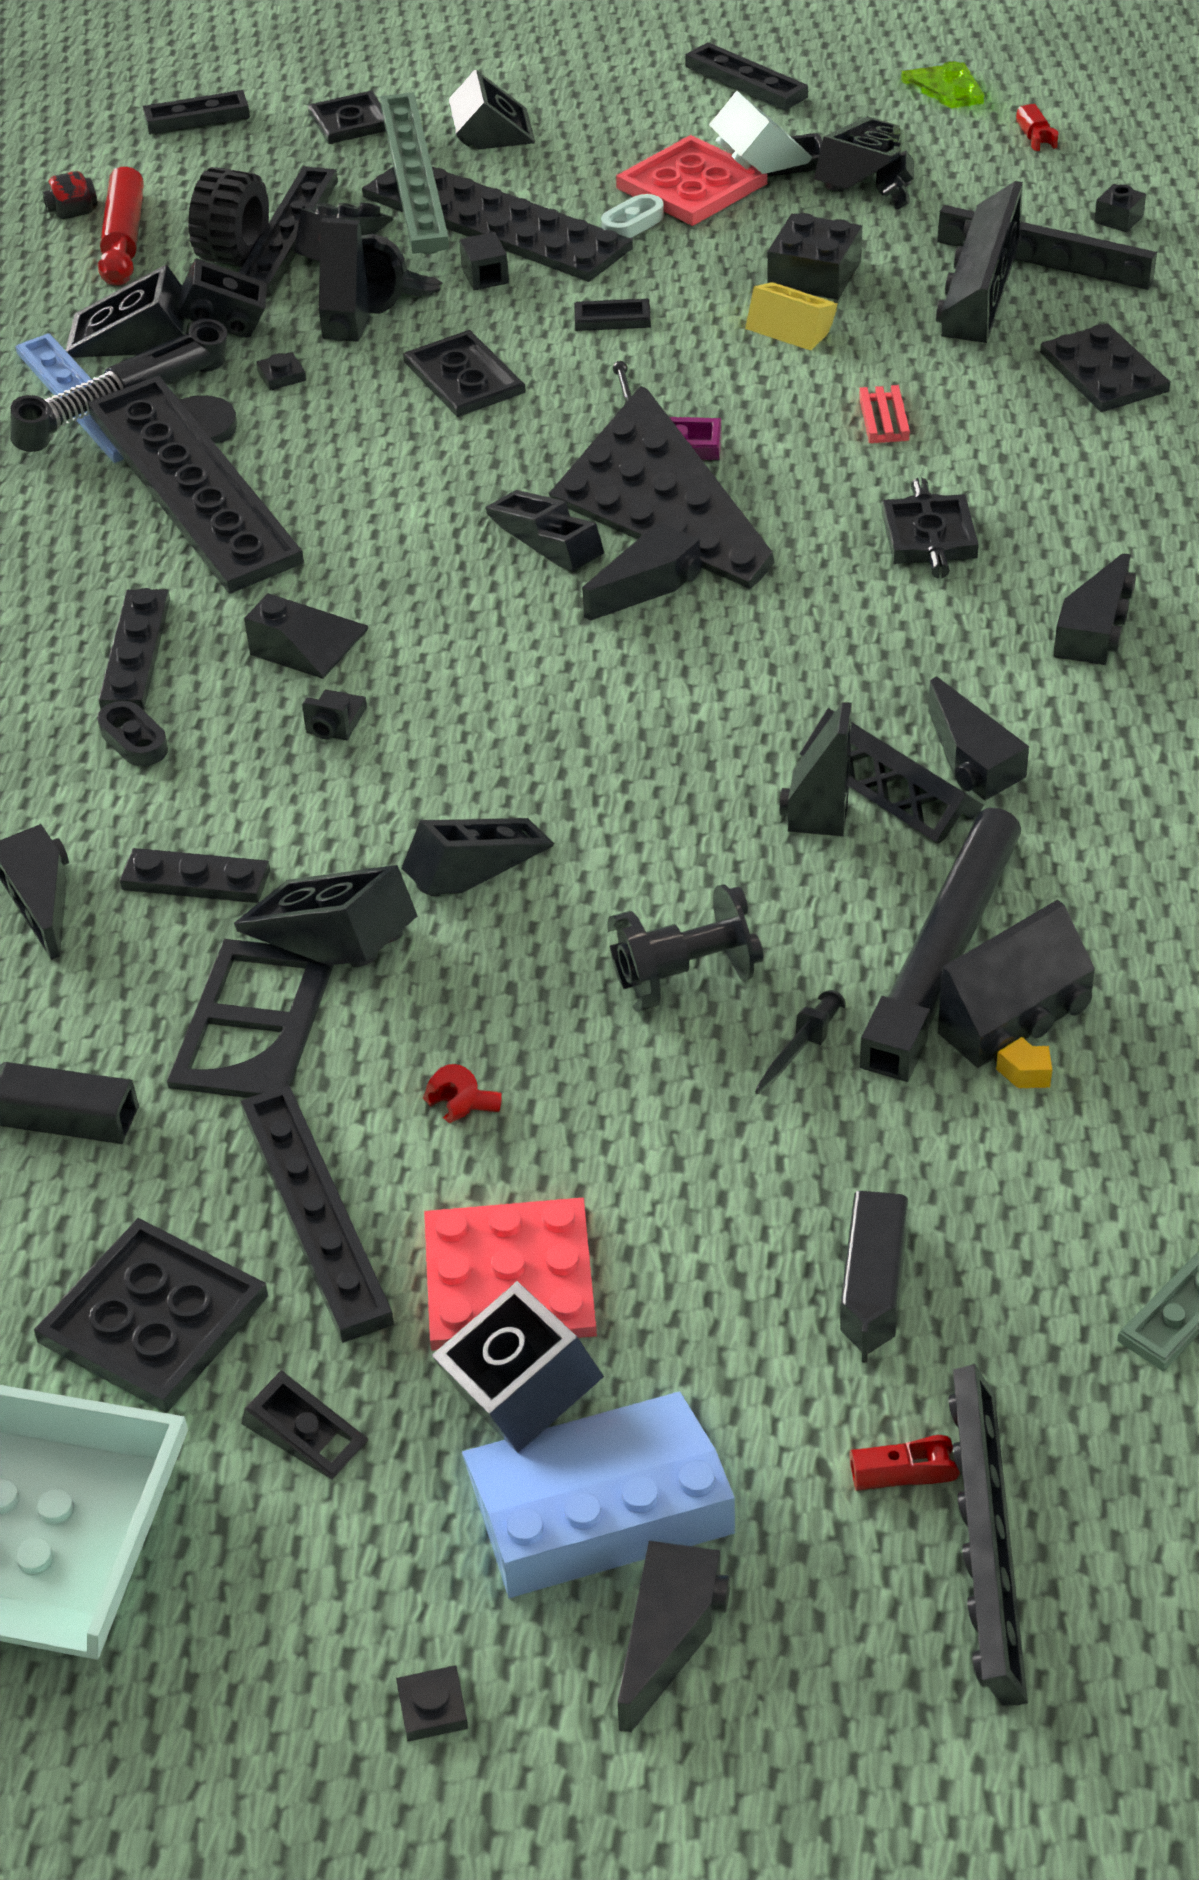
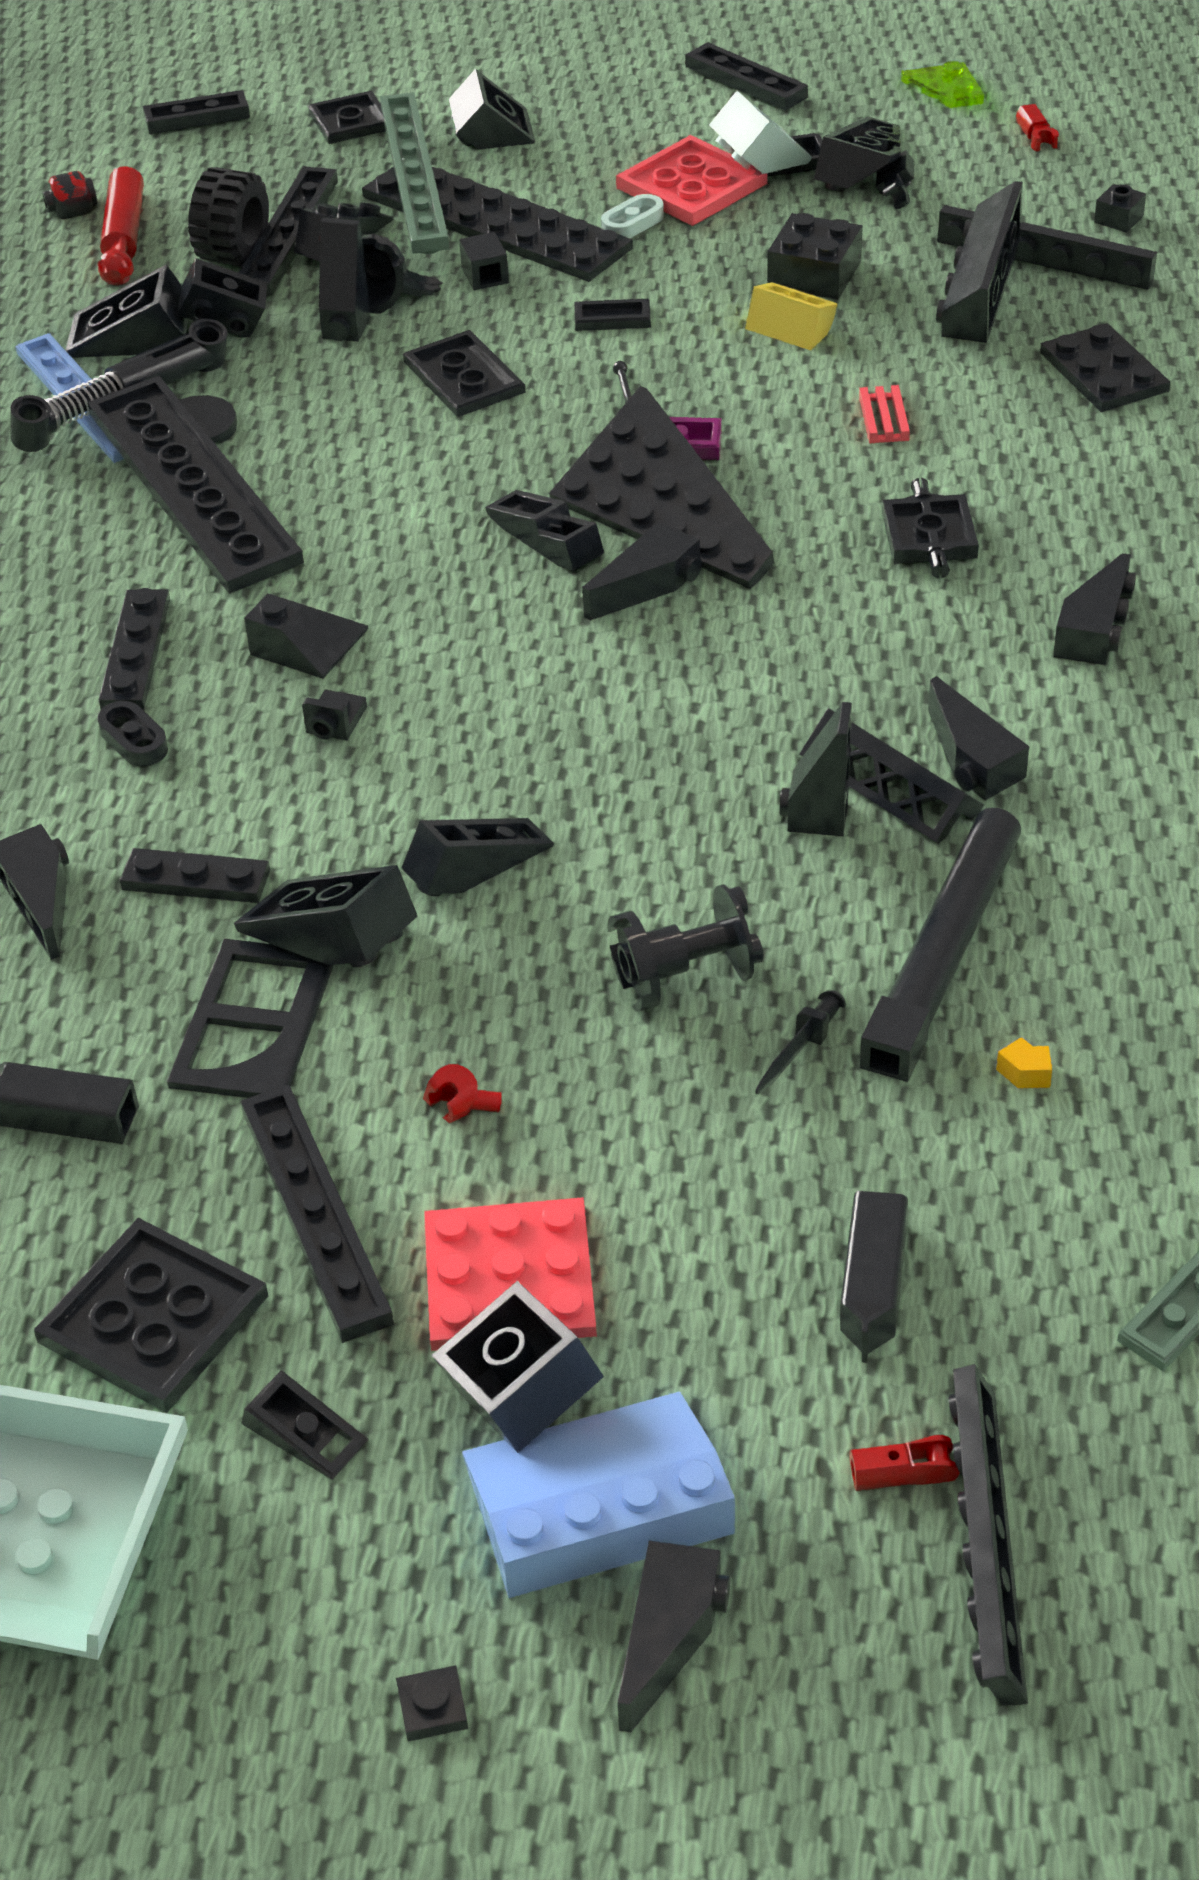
black plate [256,352,306,391] -> none
black slope [937,900,1095,1068] -> none

